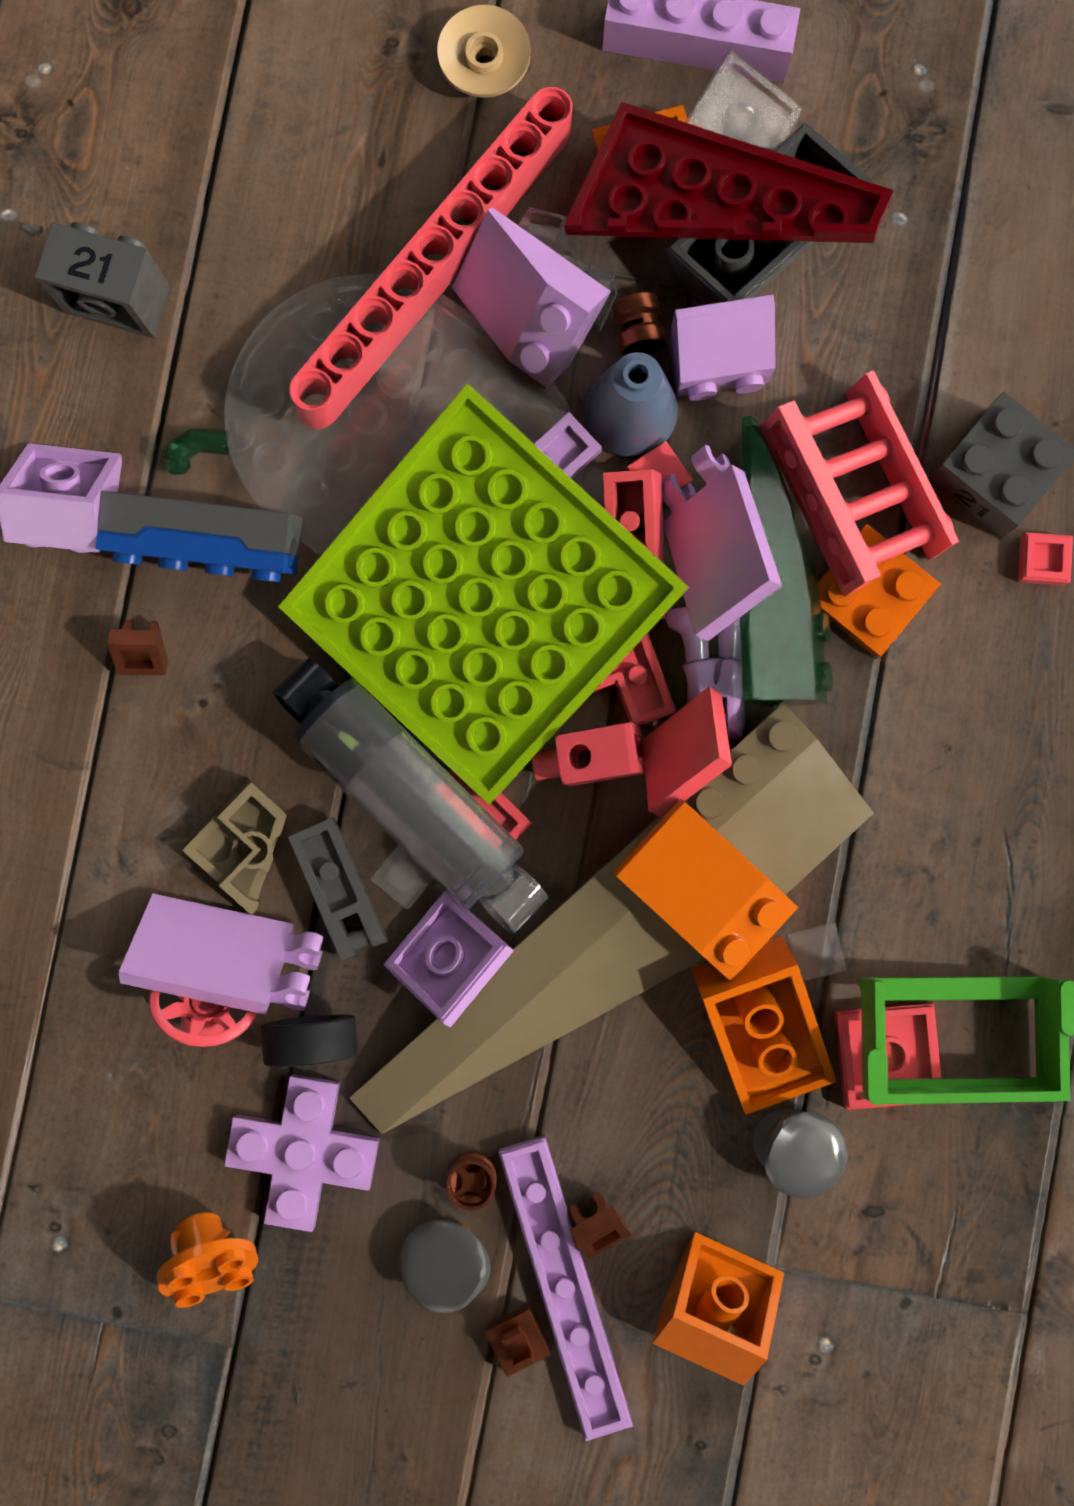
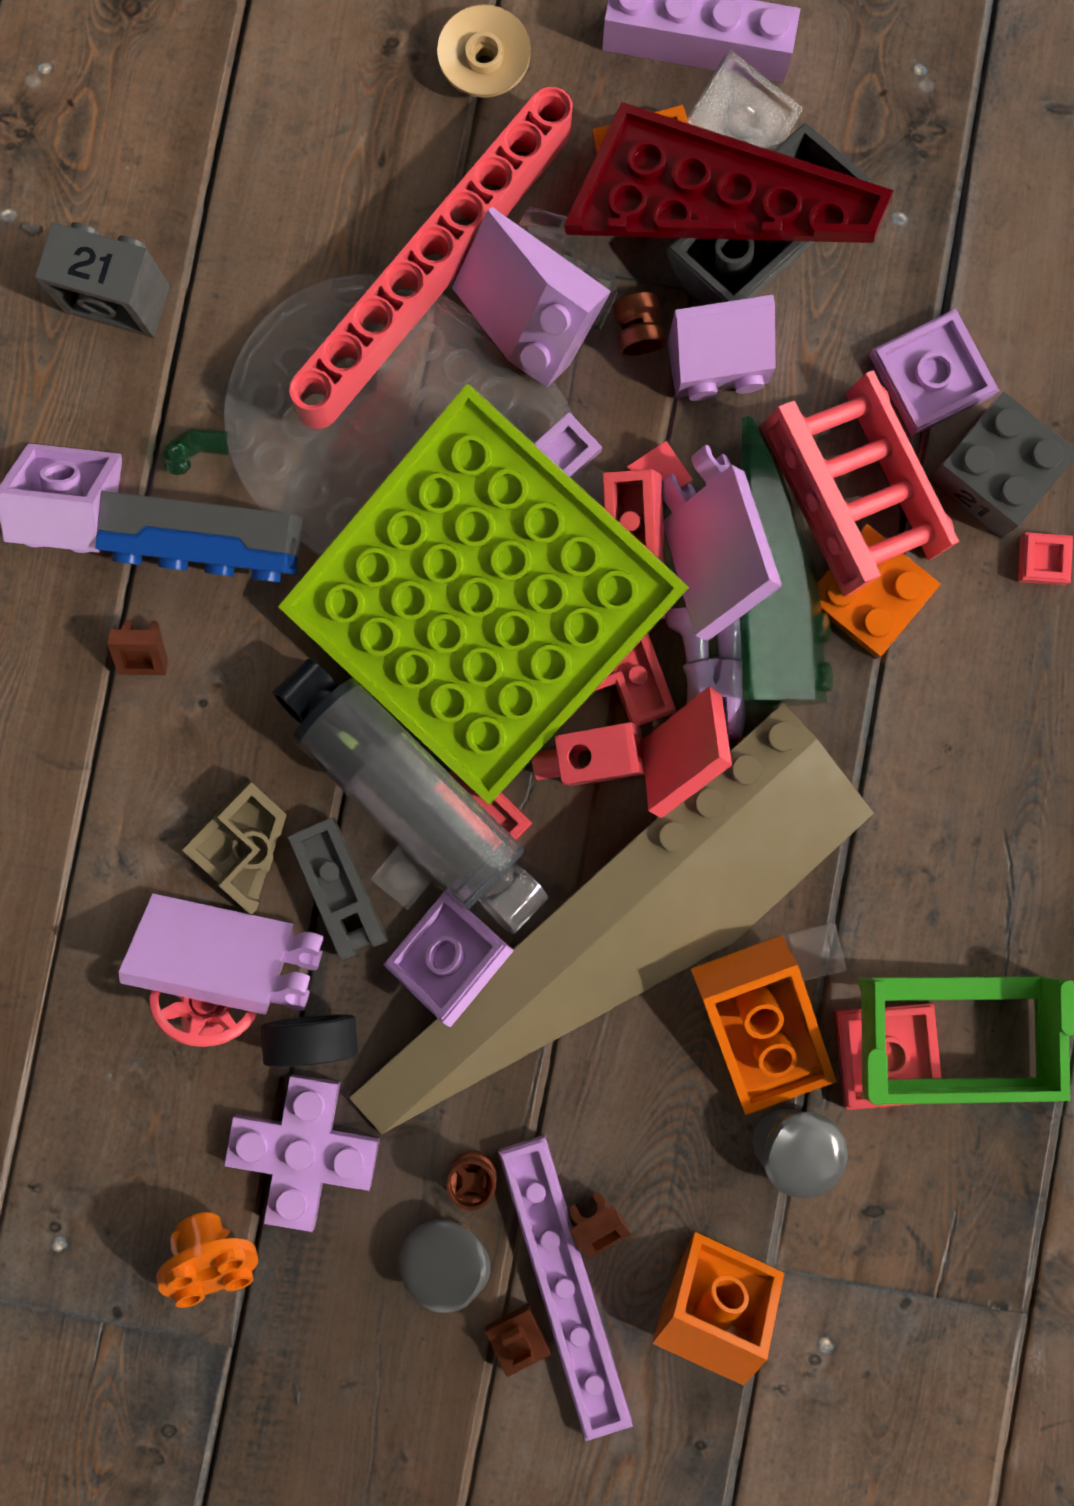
sand blue cone [584,352,678,458] -> none
orange slope [613,799,799,981] -> none
none -> lavender tile [869,309,999,437]

